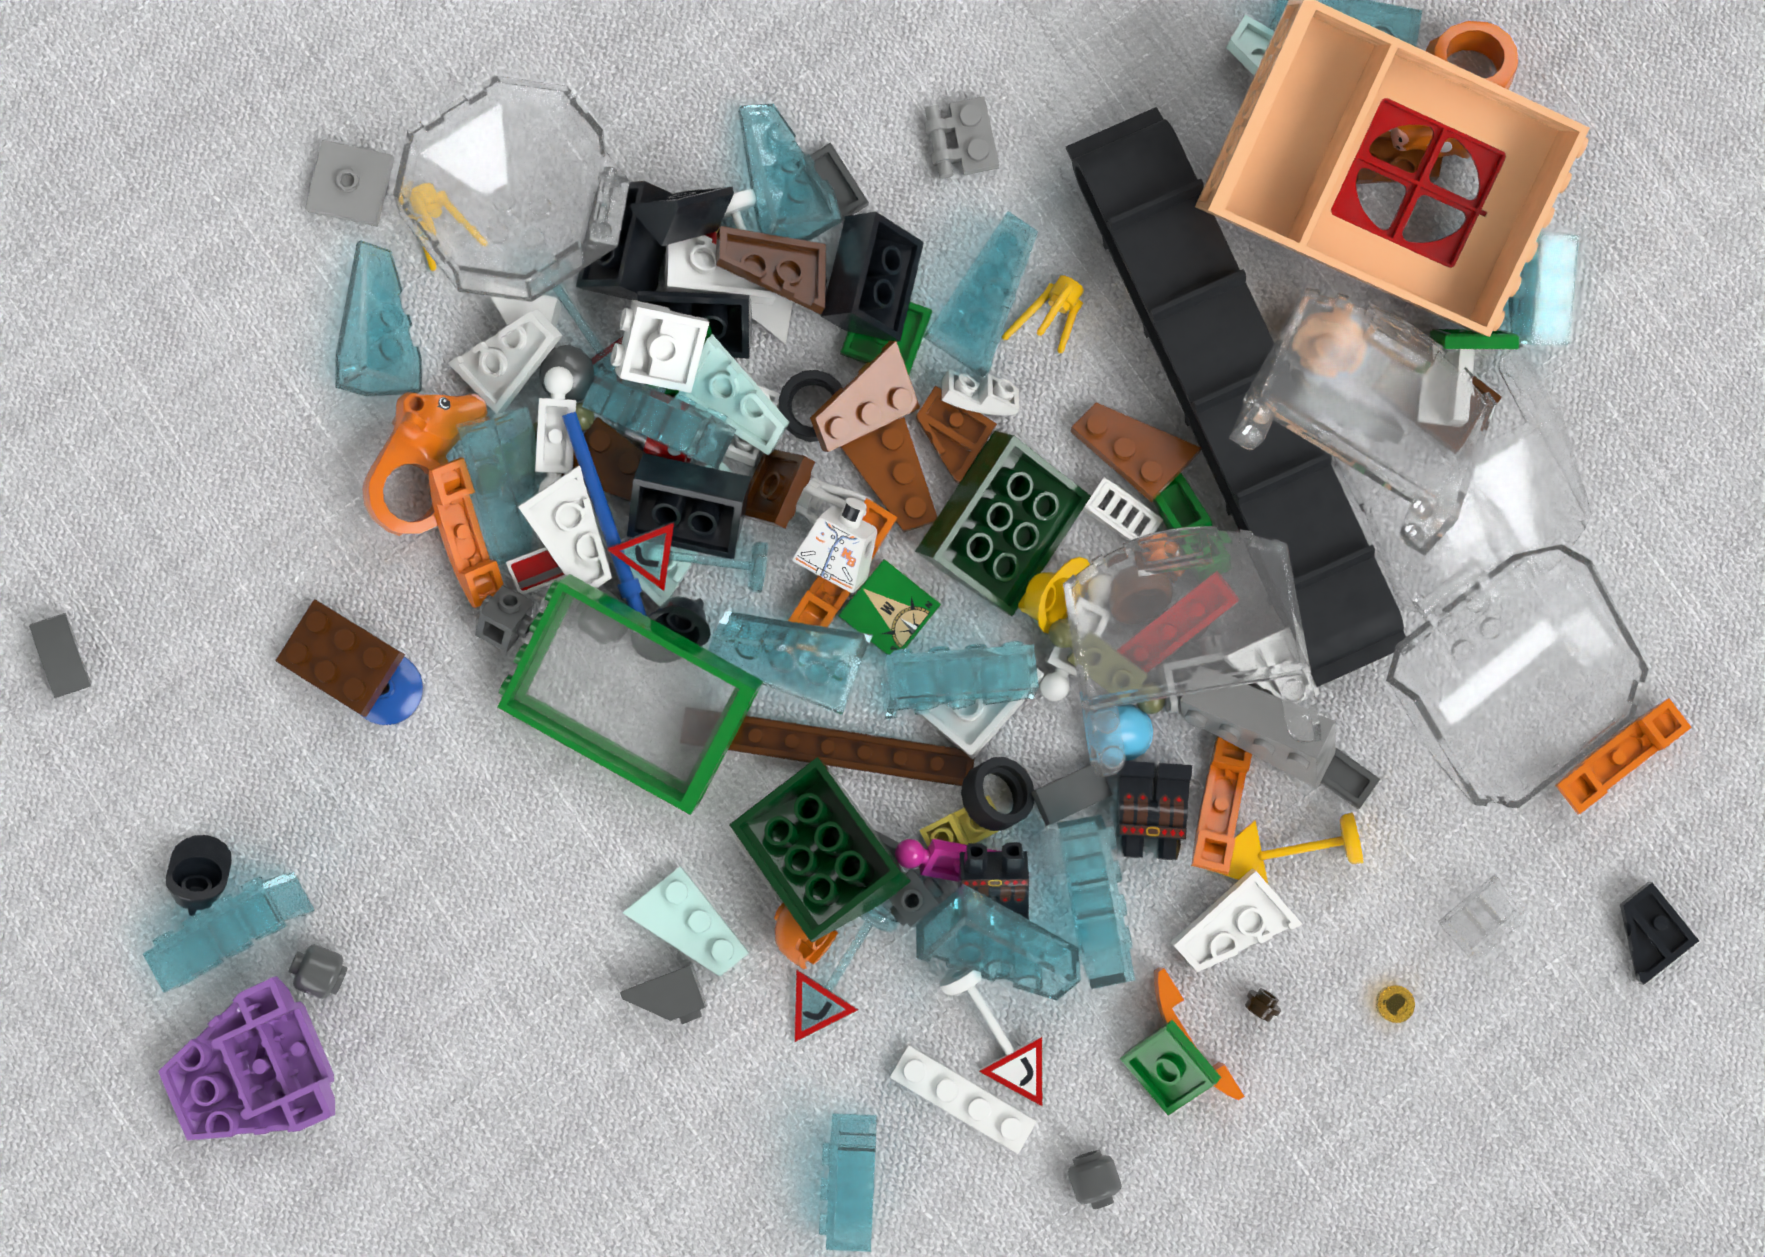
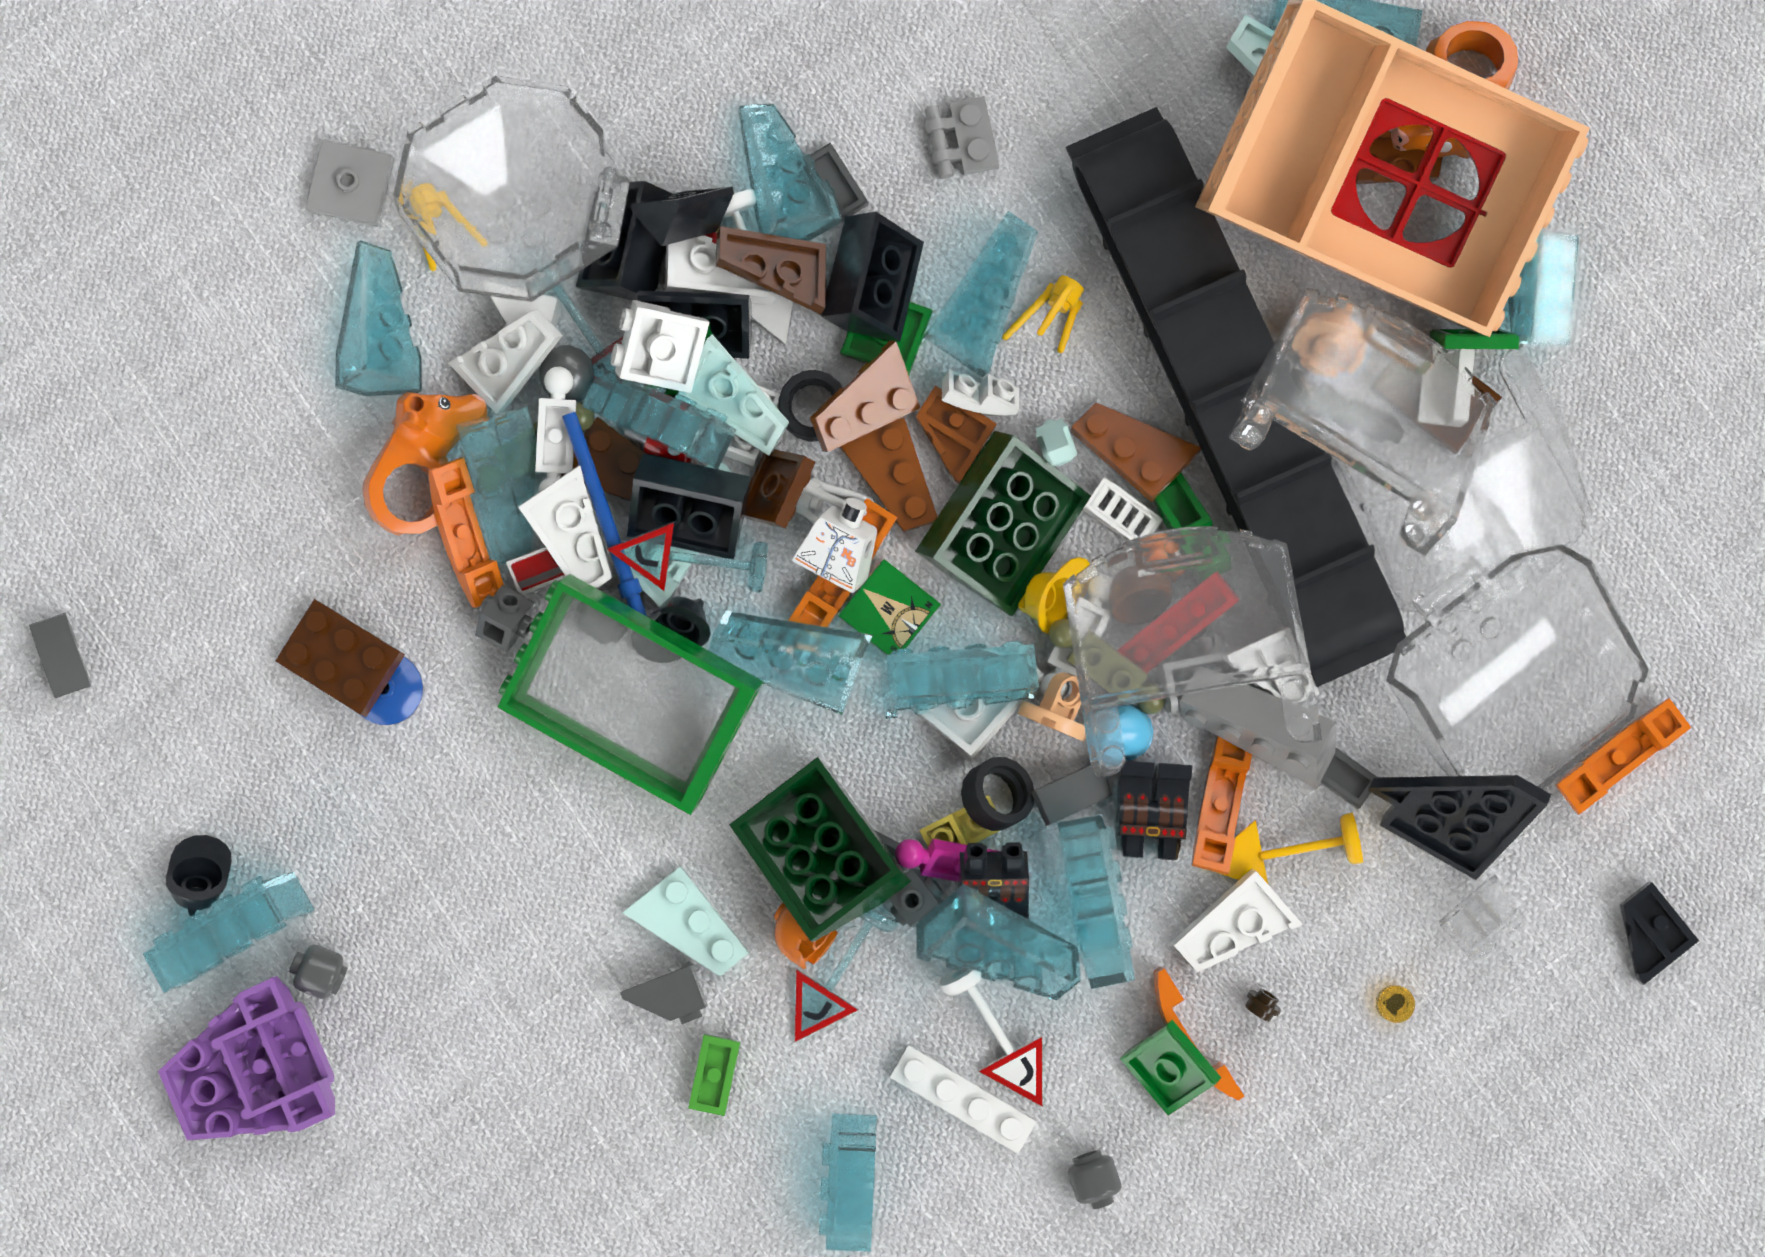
reddish brown tile [680,706,975,787] -> none
none -> bright green plate [688,1034,741,1116]
none -> light nougat tile [1017,672,1091,742]
none -> light aqua piece [1035,418,1078,466]
none -> black wing [1368,775,1551,880]

